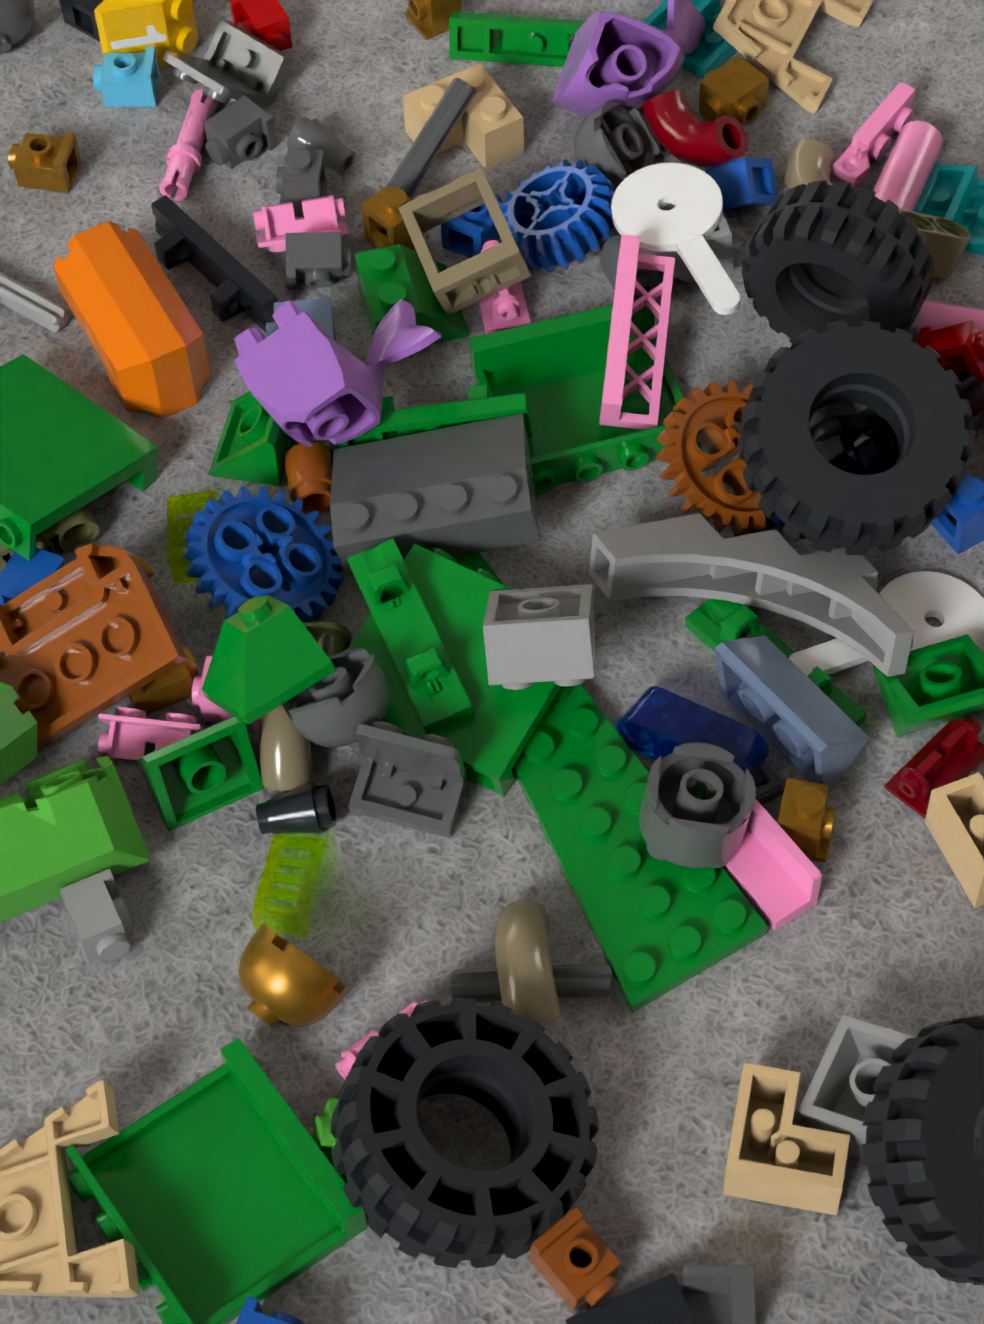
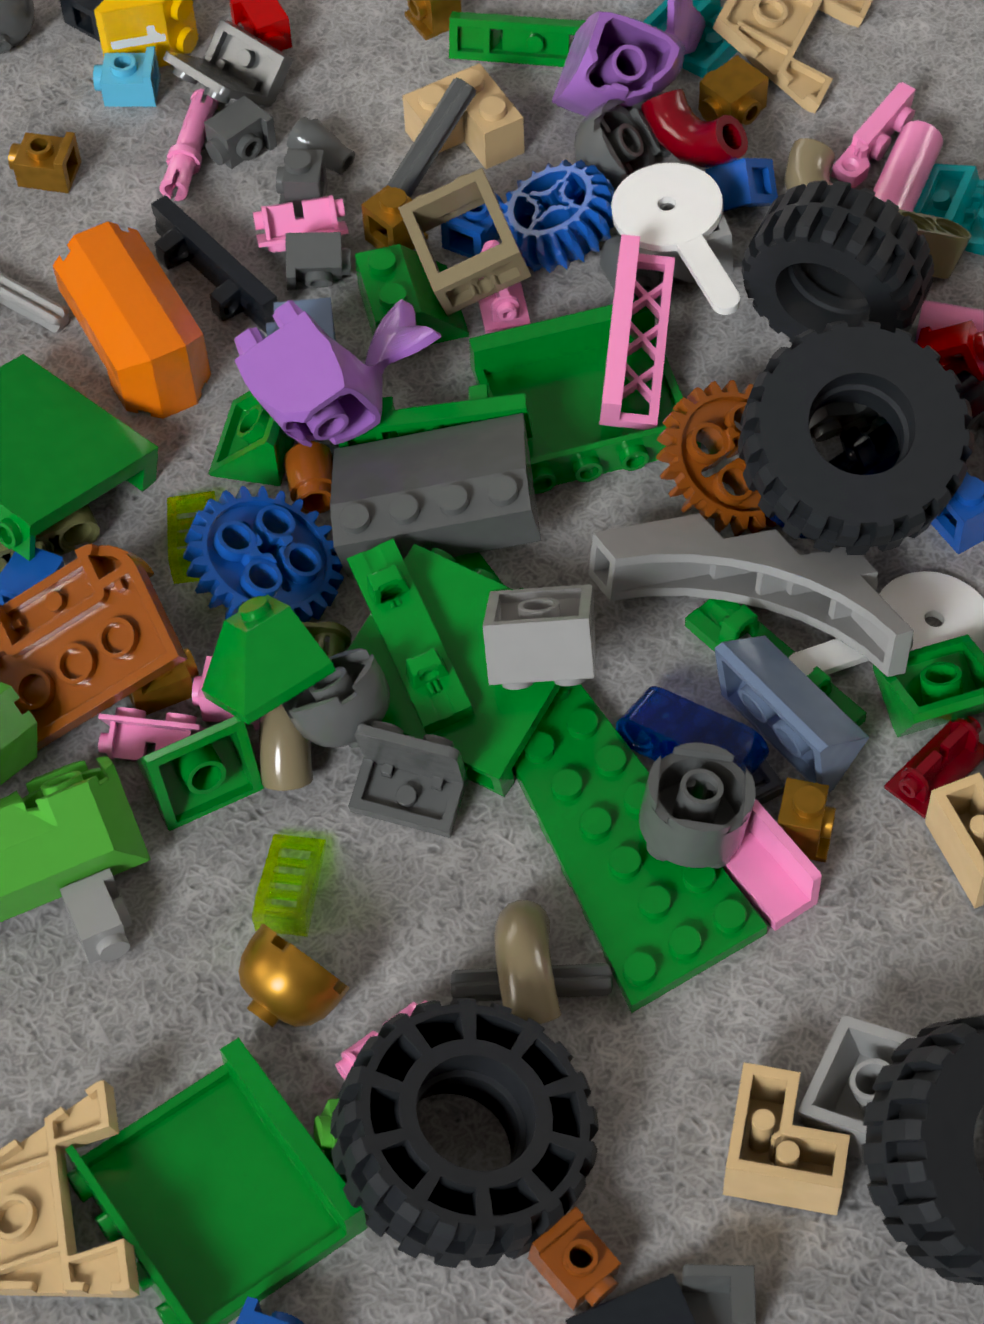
black cone [256,782,336,835] -> none

